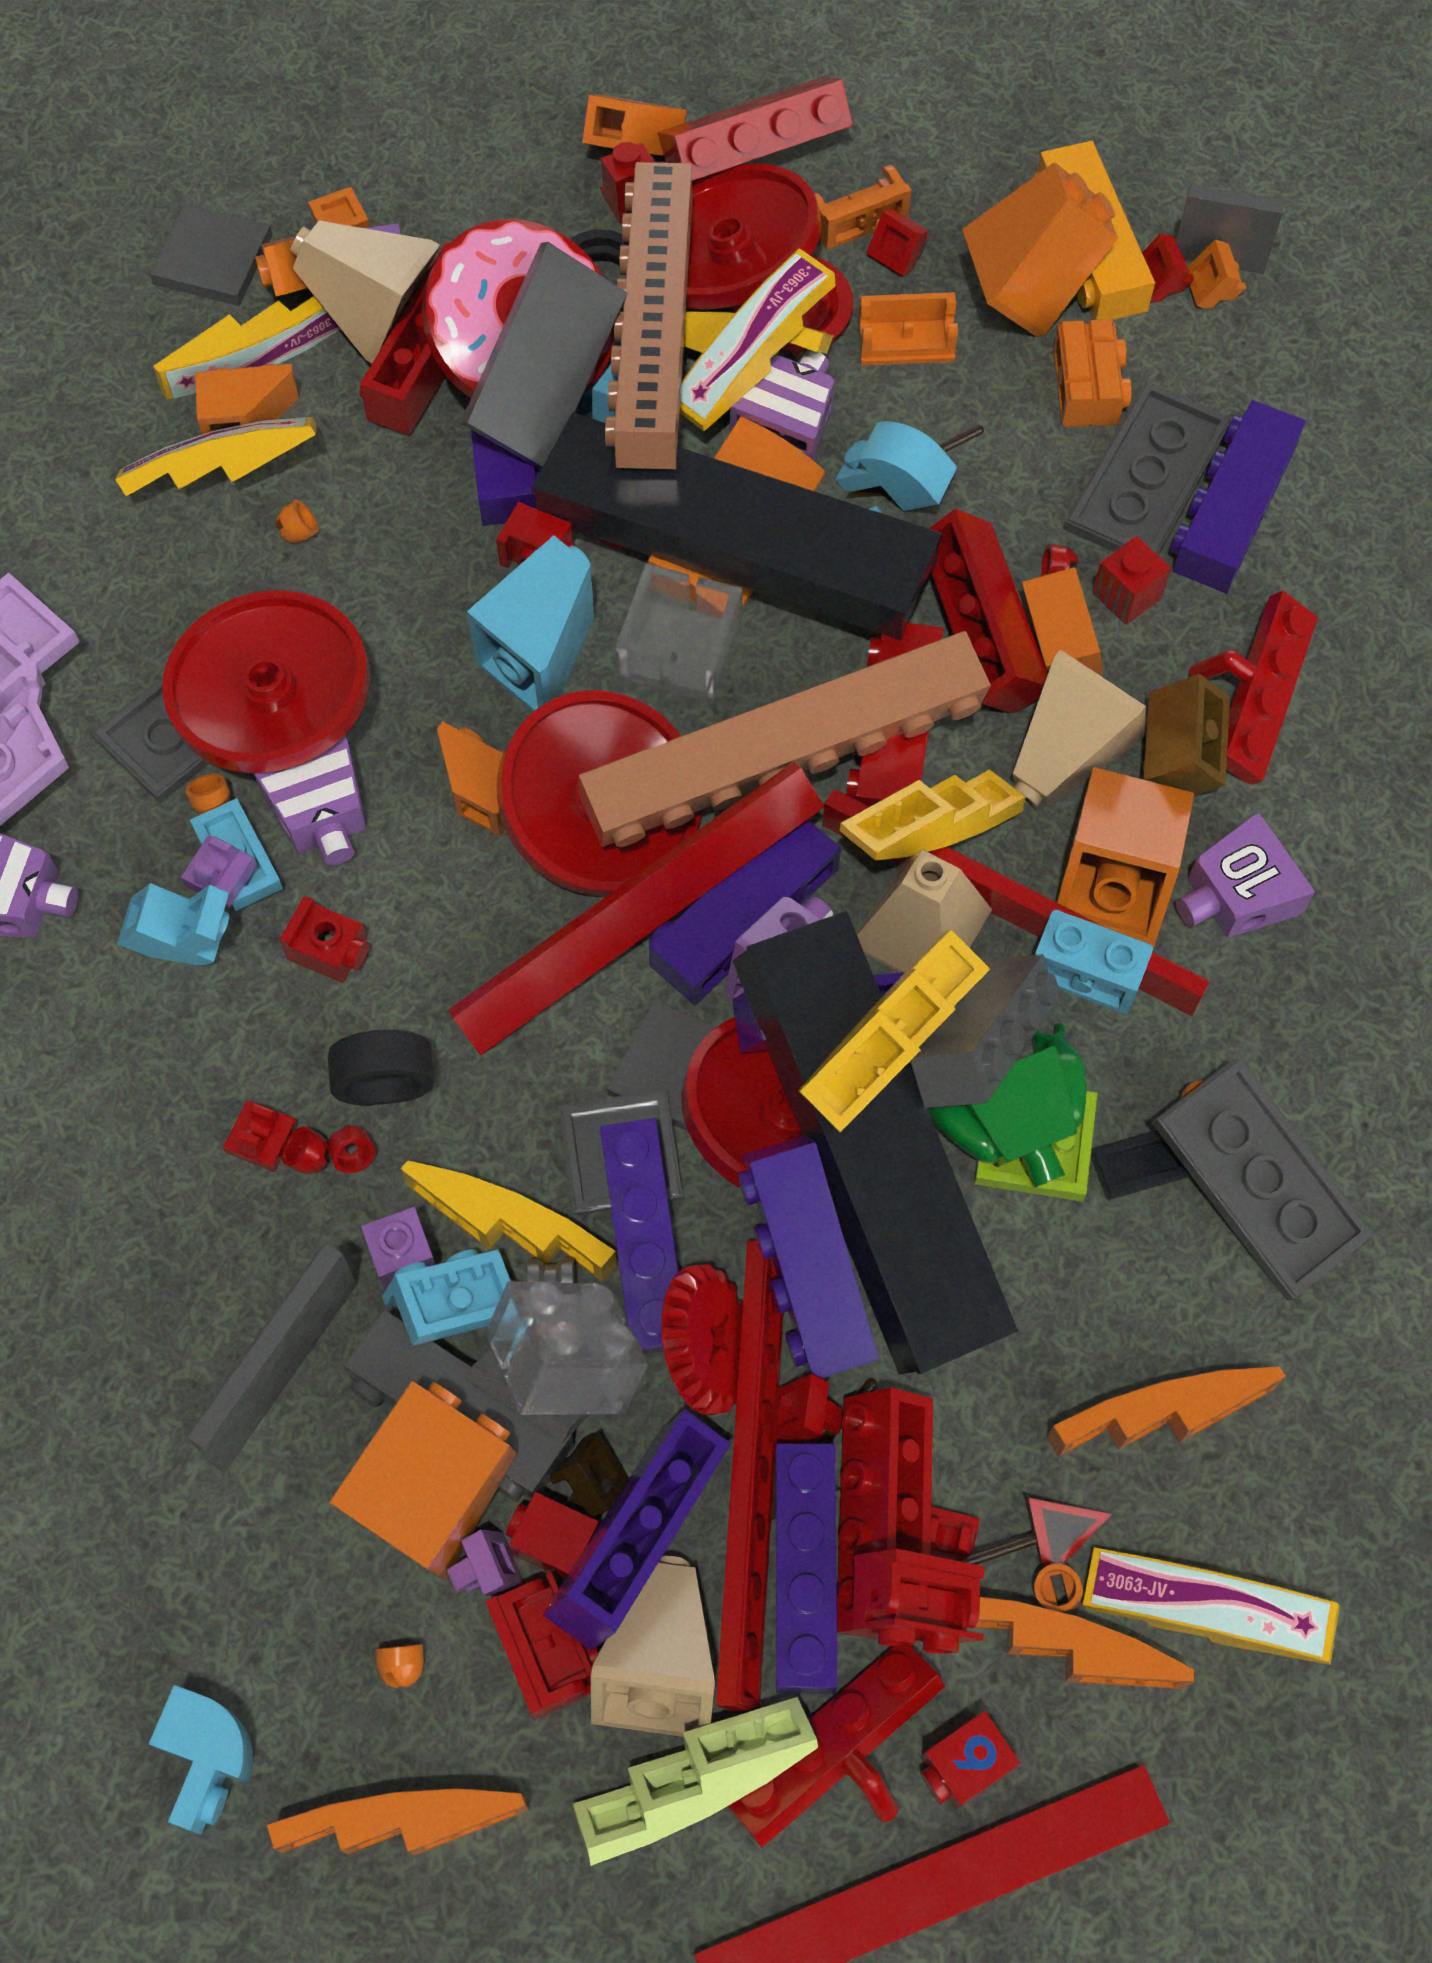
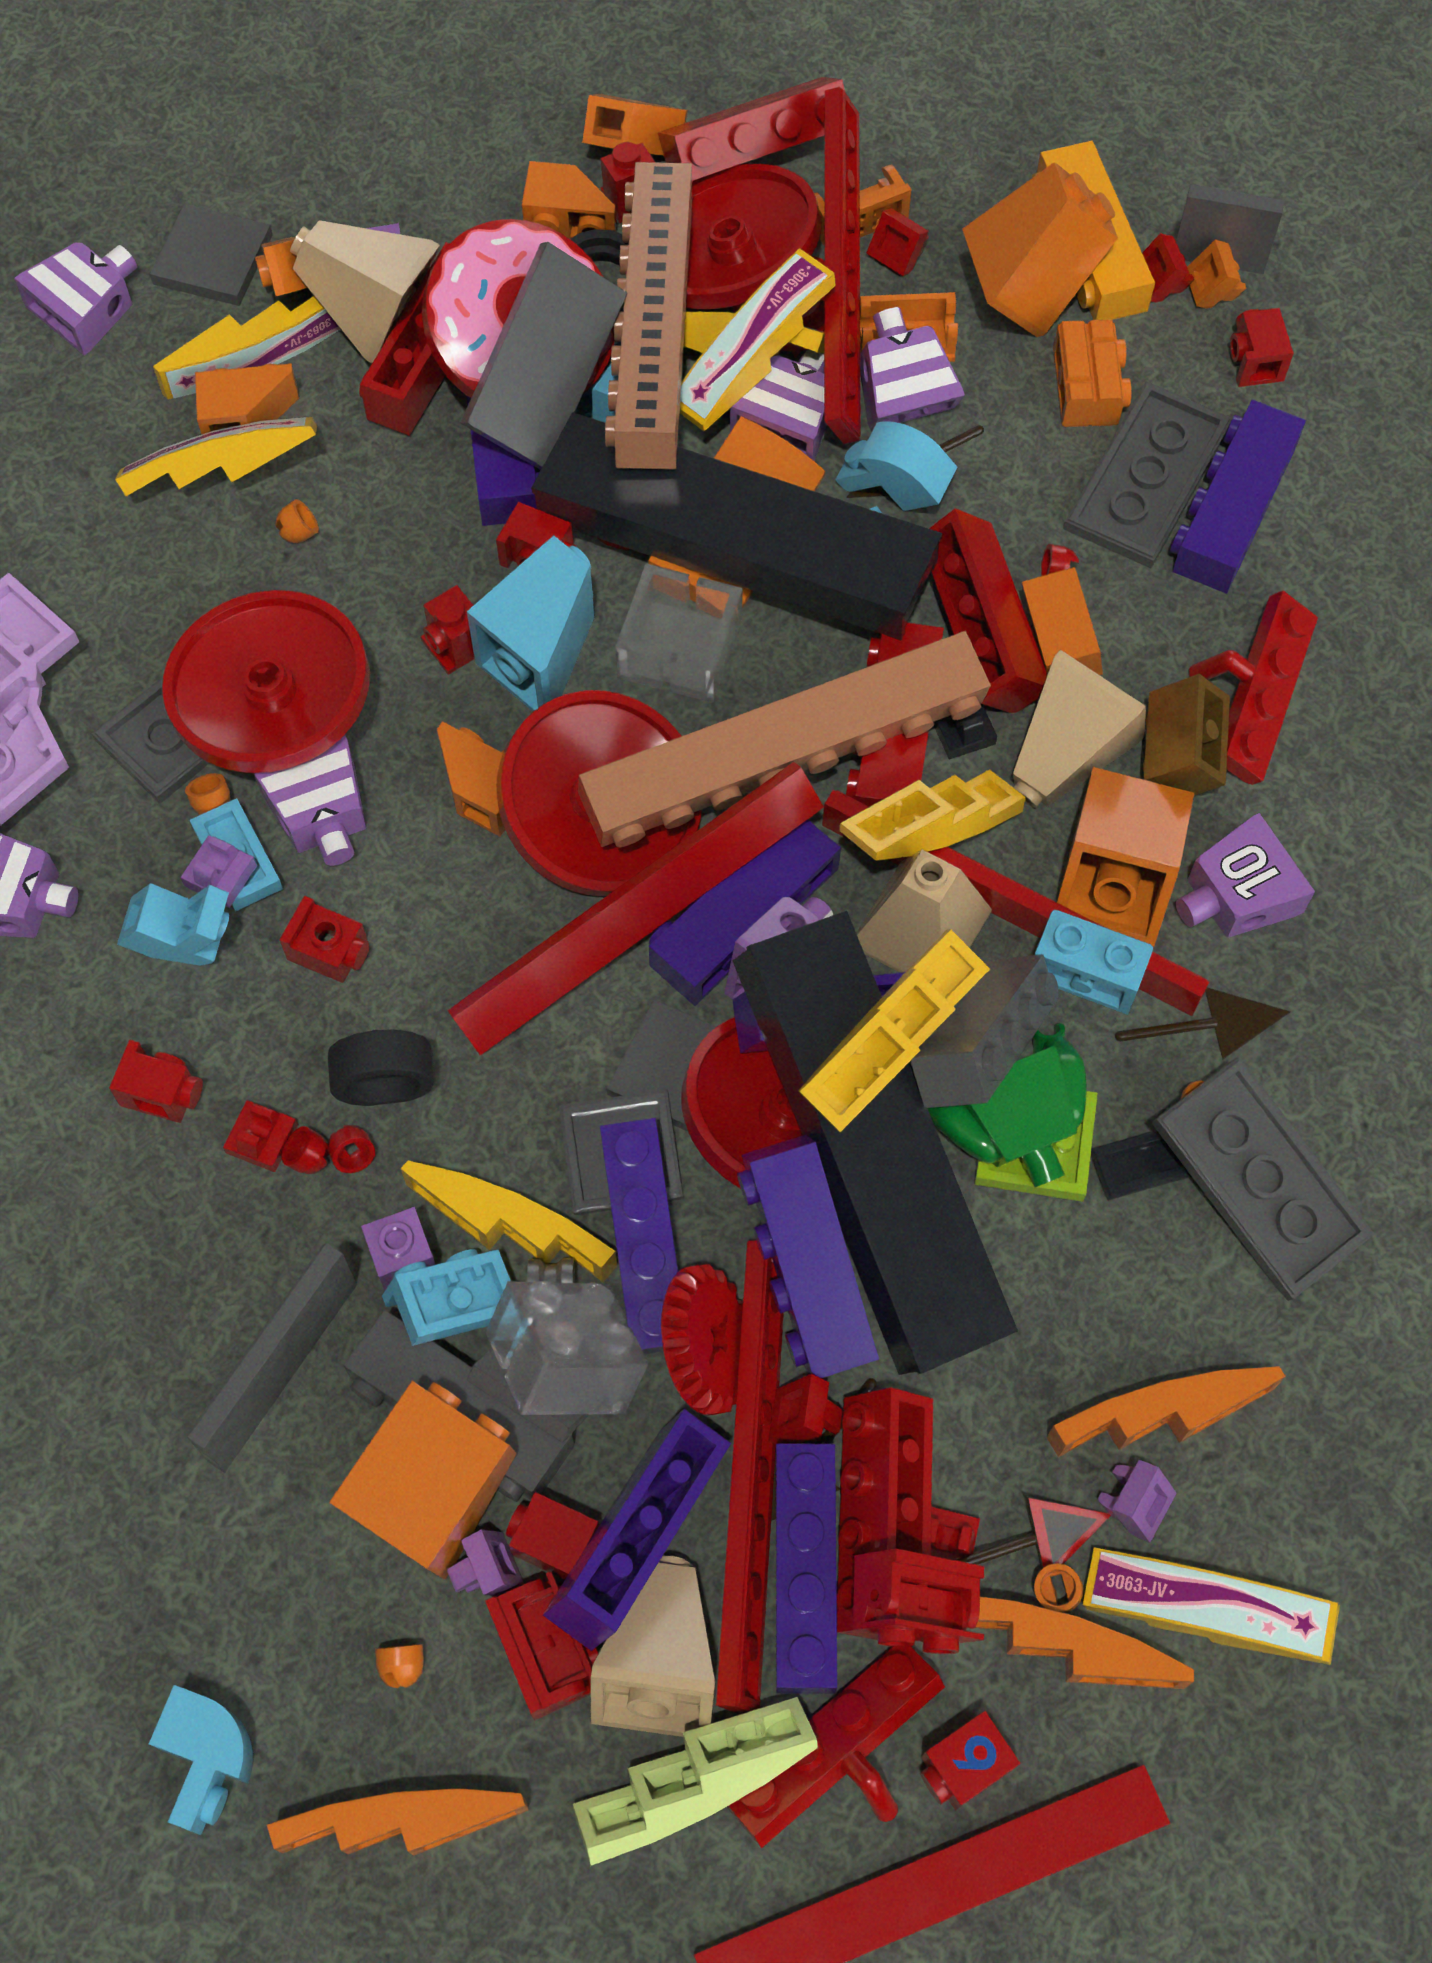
orange tile [308,187,370,228] -> none
dark brown tile [550,1433,629,1518] -> none
red brick [1092,535,1171,625] -> none
none -> medium lavender torso [14,243,137,356]
none -> red brick [109,1039,203,1123]
none -> red brick [420,585,475,675]
none -> orange slope [522,161,617,238]
none -> red tile [824,86,861,444]
none -> medium lavender torso [860,307,965,431]
none -> black tile [934,704,998,760]
none -> medium lavender tile [1098,1460,1177,1543]
none -> dark brown piece [1115,988,1291,1060]
none -> red brick [1230,308,1294,387]

